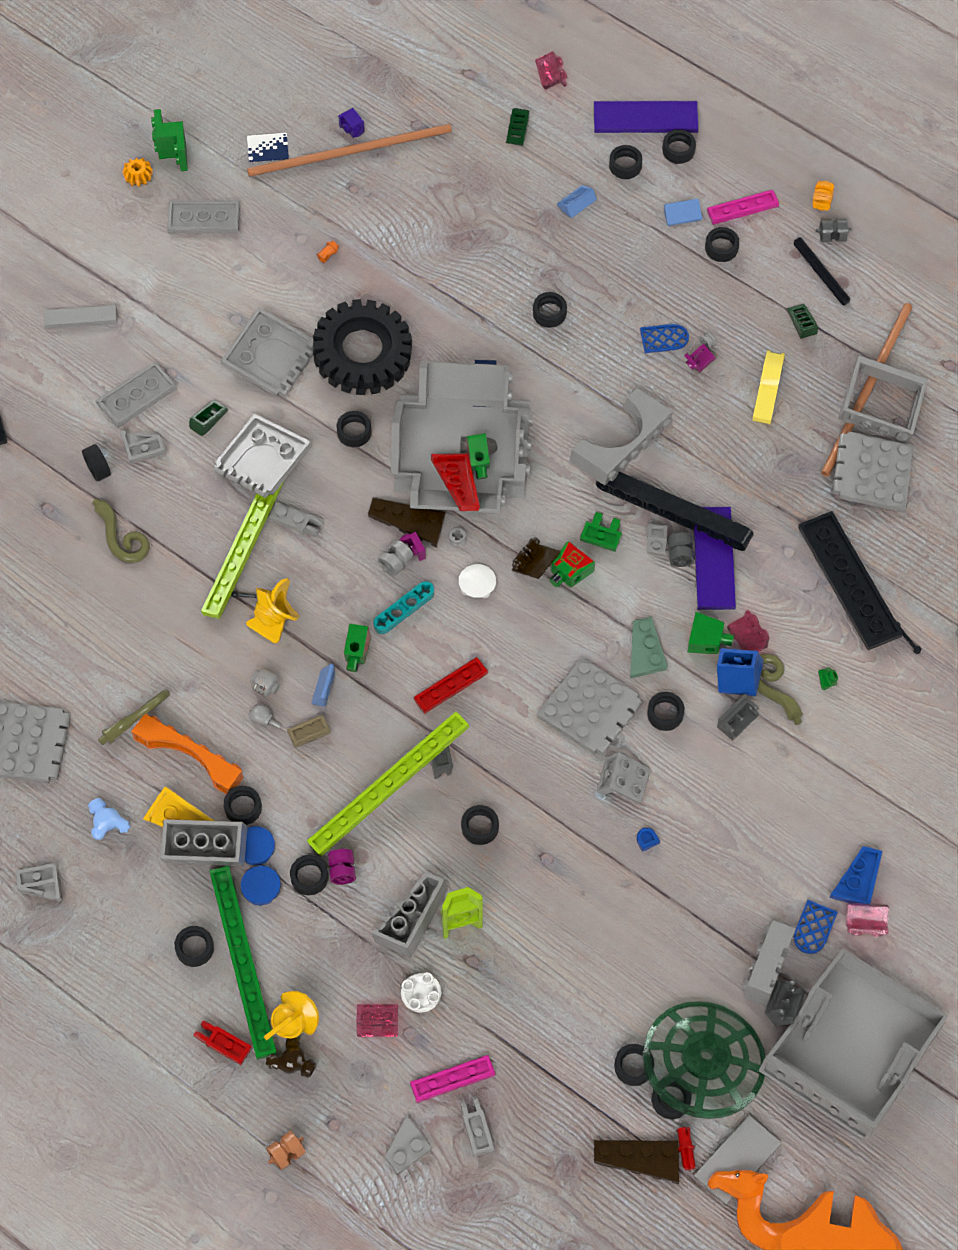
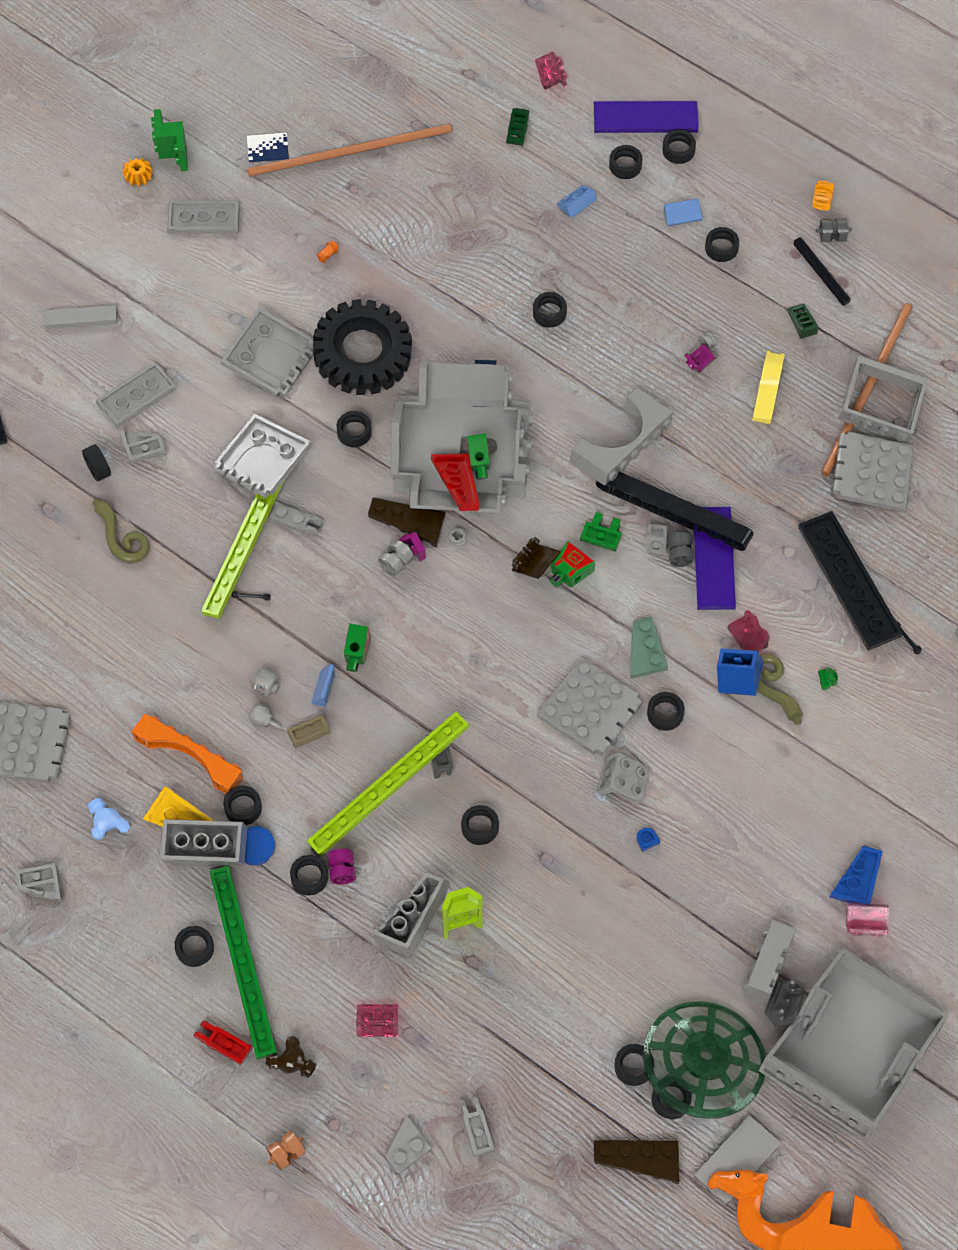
olive plant [98,689,170,745] -> none
dark green slope [189,400,228,436] -> none
blue tile [240,866,281,906] -> none
yellow helmet [246,578,300,643] -> none
yellow helmet [264,991,319,1040] -> none
dark purple brick [338,108,365,138] -> none
teal beam [373,581,434,634] -> none
white dish [401,972,442,1013] -> none
dark pink tile [410,1055,495,1103] -> none
red tile [413,657,488,714] -> none
white dish [459,564,496,598] -> none
blue window [640,324,689,353] -> none
red axle [677,1127,696,1171] -> none
green torso [687,612,734,654] -> none
dark pink tile [707,189,779,225] -> none
dark grey hinge [717,694,759,741] -> none
blue window [793,900,838,954] -> none

